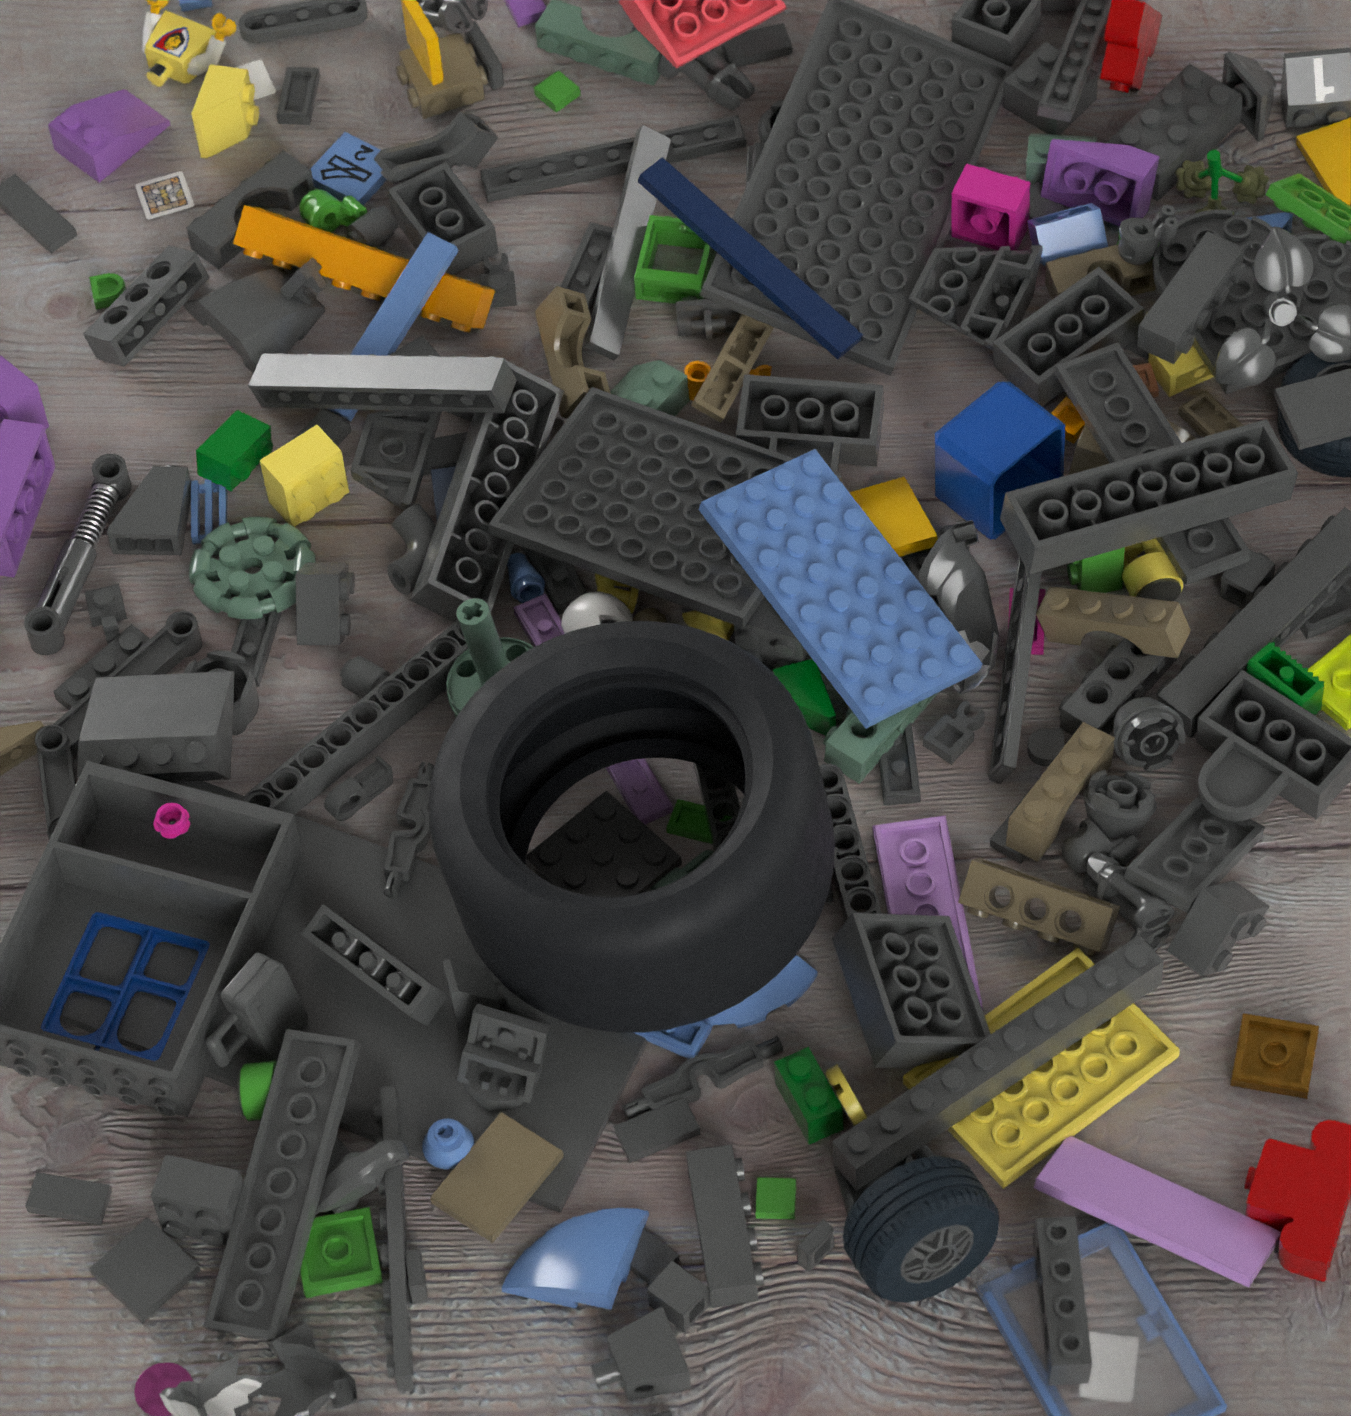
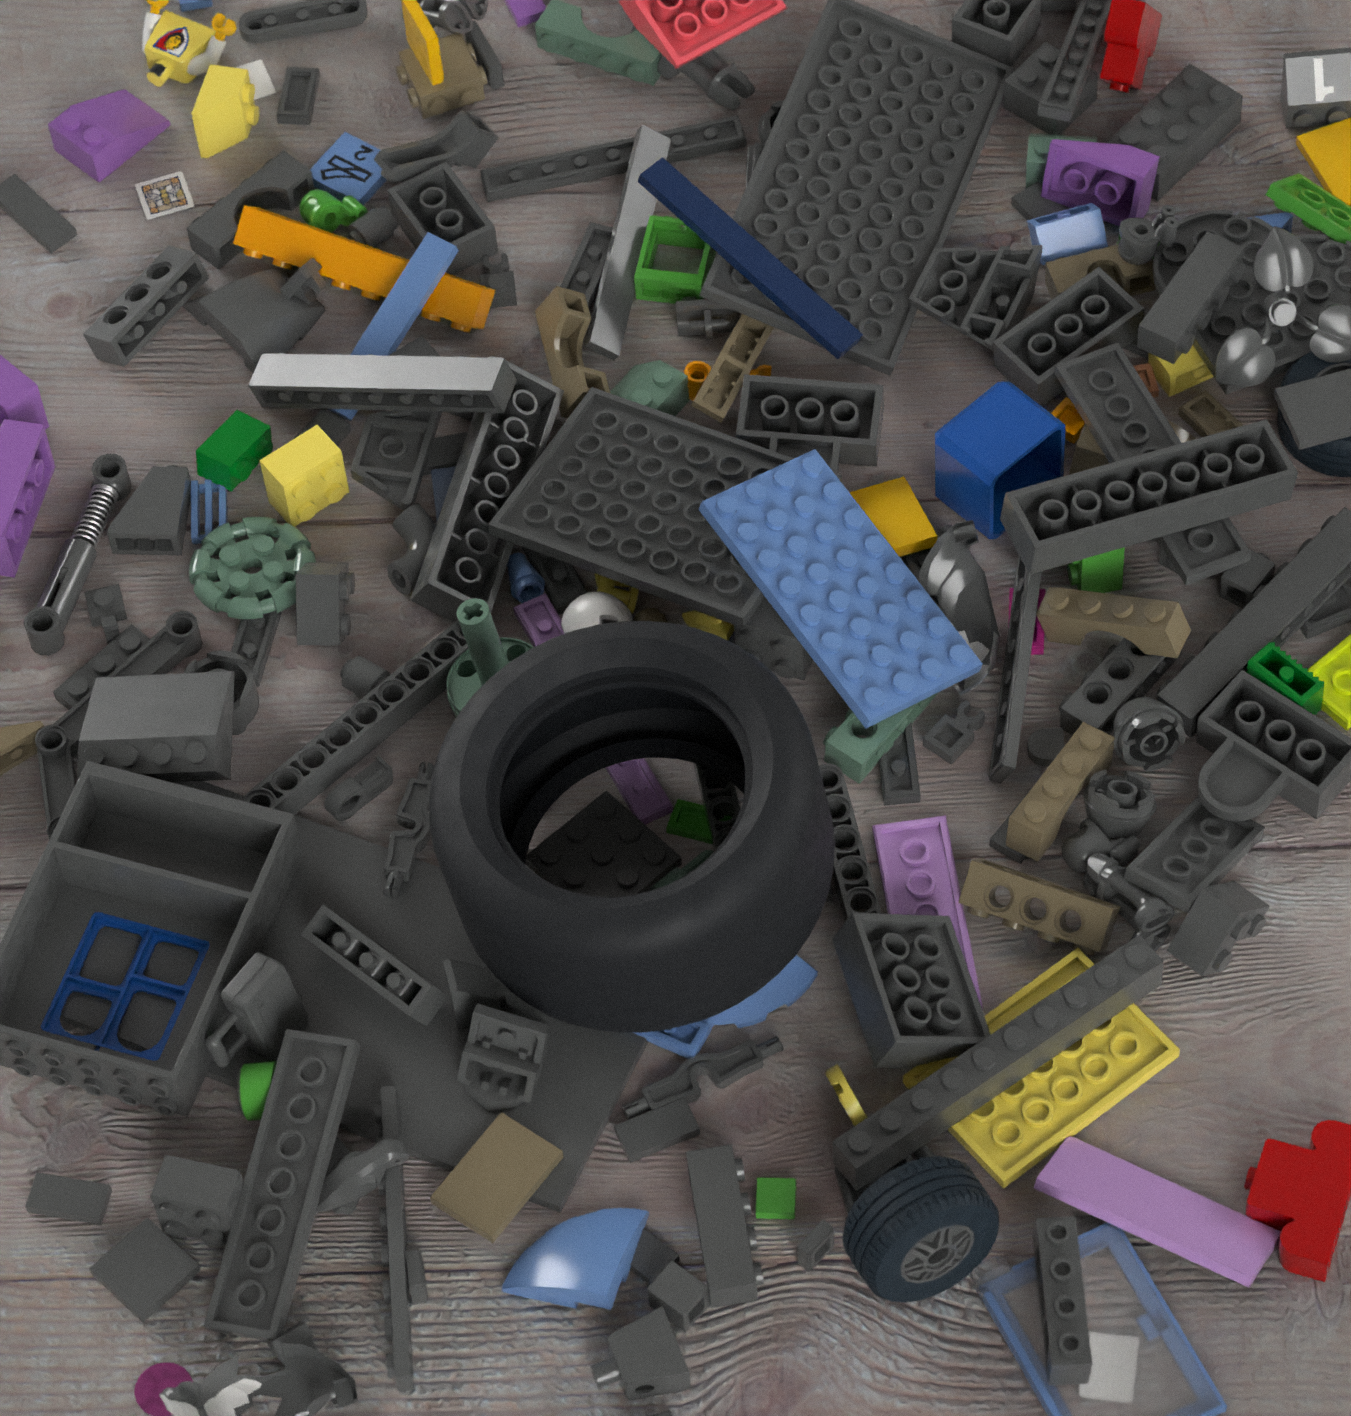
bright green tile [89,273,126,310] -> none
dark pink plate [153,803,191,839] -> none
bright green plate [300,1207,383,1298] -> none
medium blue cone [422,1118,475,1170] -> none
bright green tile [534,70,581,113] -> none
dark grey tile [721,23,793,67] -> none
green slope [773,659,836,736] -> none
green brick [774,1047,844,1145] -> none
dark pink brick [952,164,1030,251] -> none
light yellow piece [1122,538,1183,601] -> none
olive plant [1175,150,1269,215] -> none
dark grey slope [1222,52,1276,141] -> none
pearl gold tile [1230,1013,1319,1099] -> none

